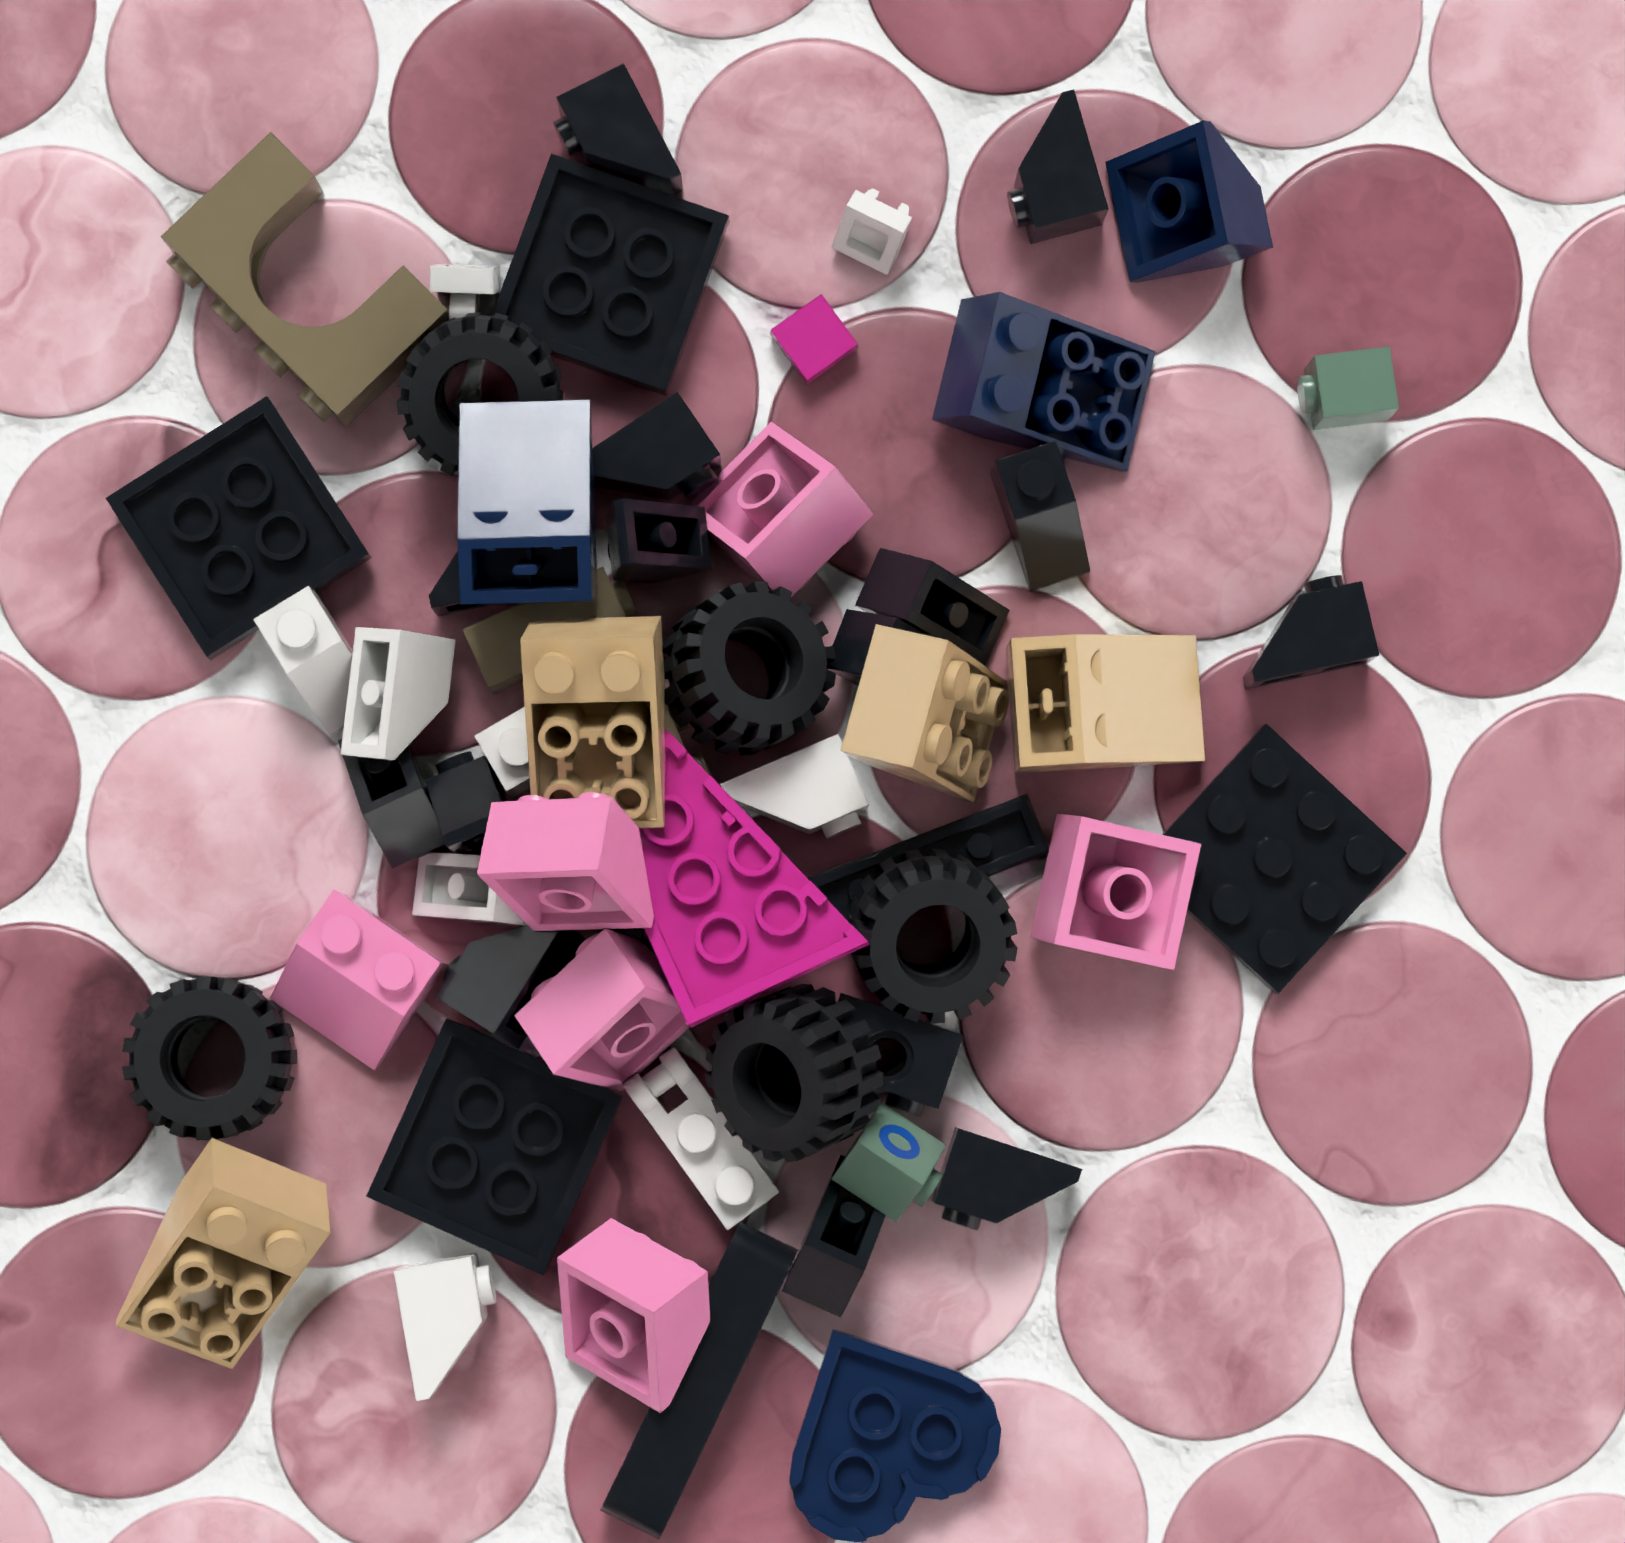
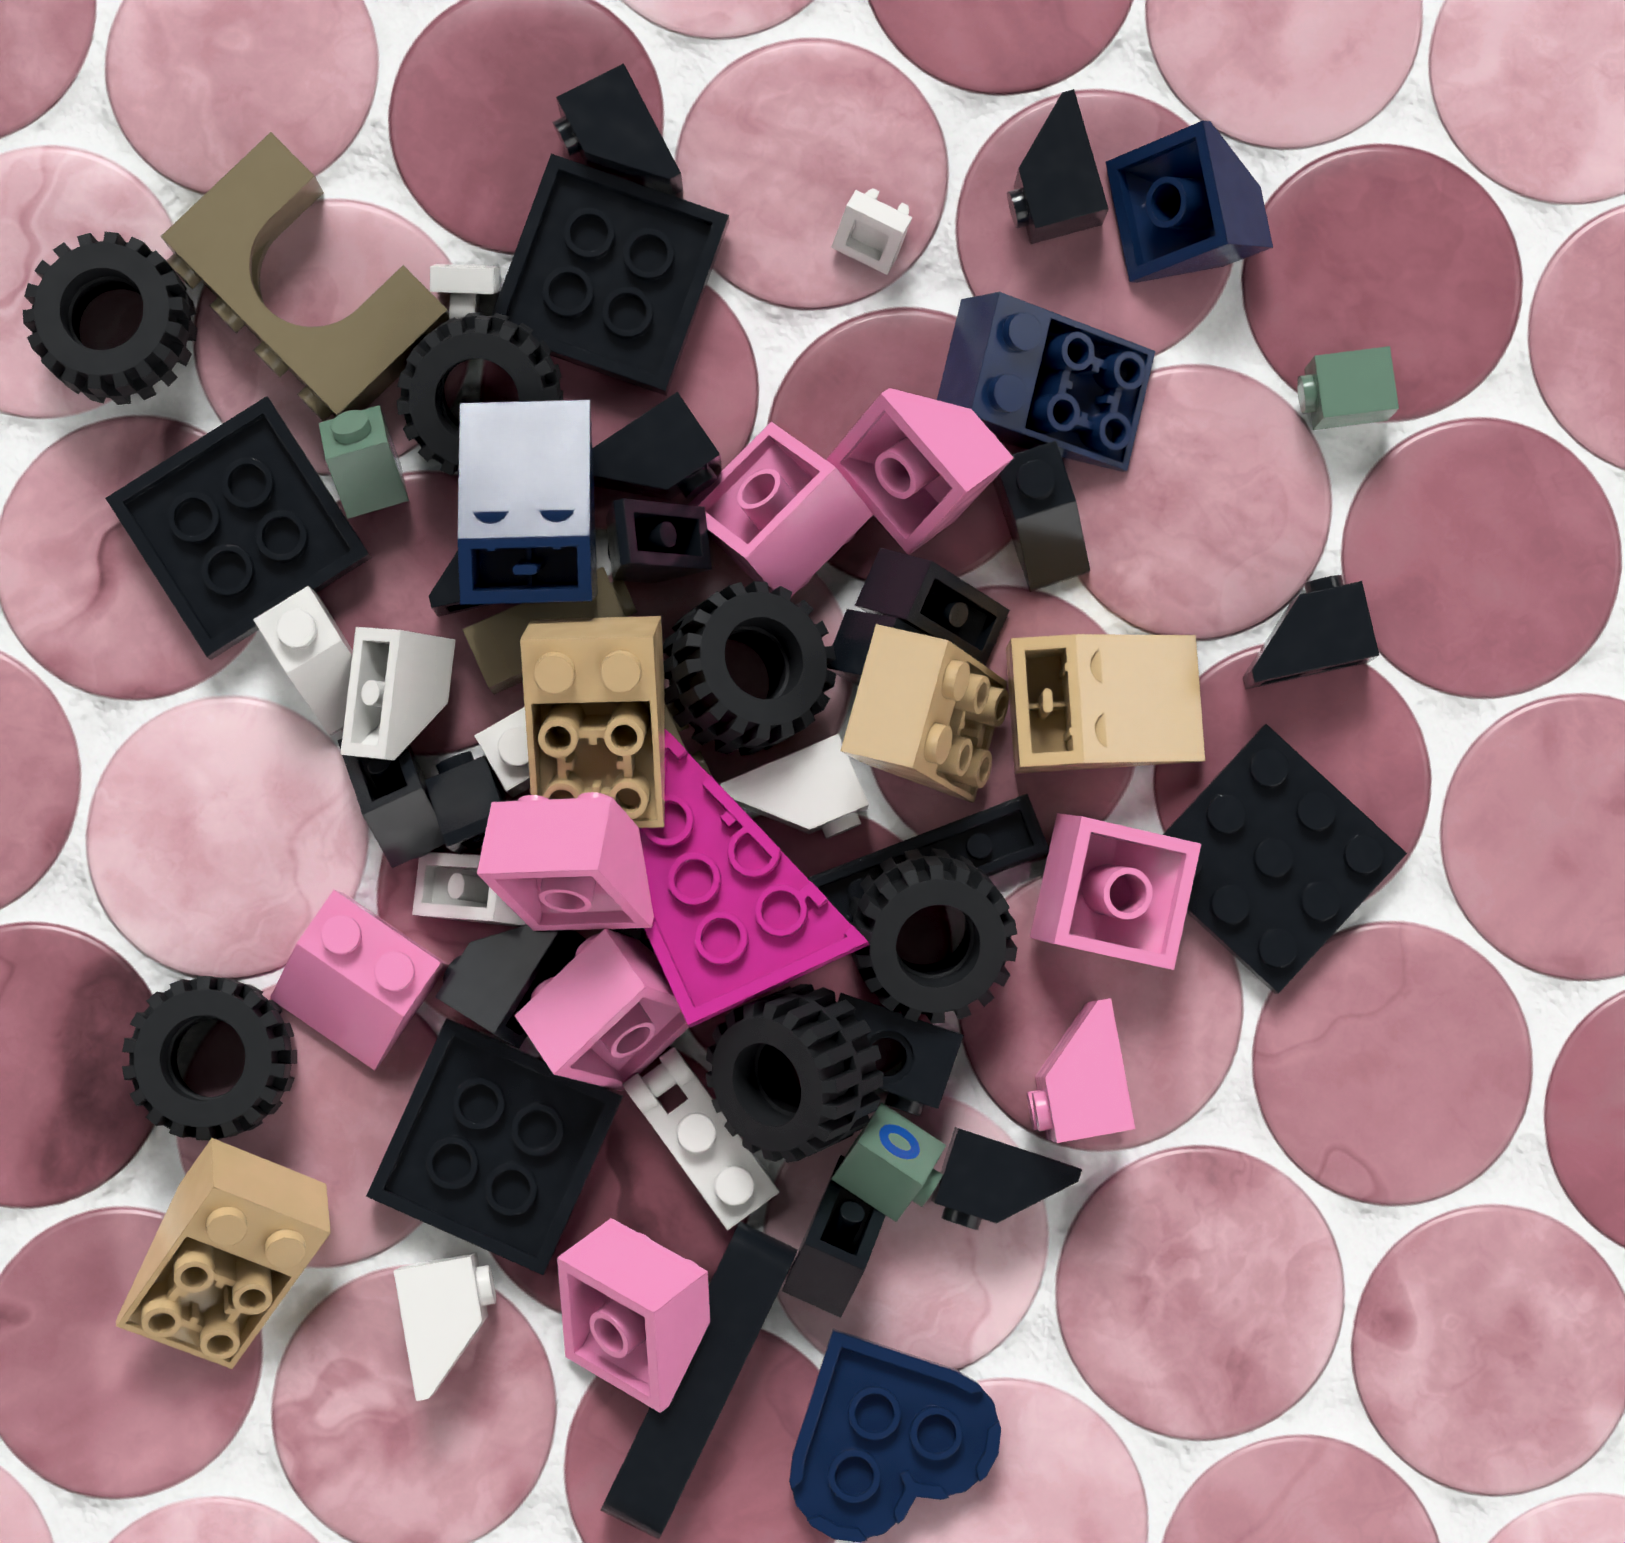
dark pink tile [770,294,858,384] -> none
none -> black tyre [23,232,197,405]
none -> sand green brick [319,405,409,519]
none -> bright pink slope [826,388,1014,555]
none -> bright pink slope [1027,998,1135,1143]

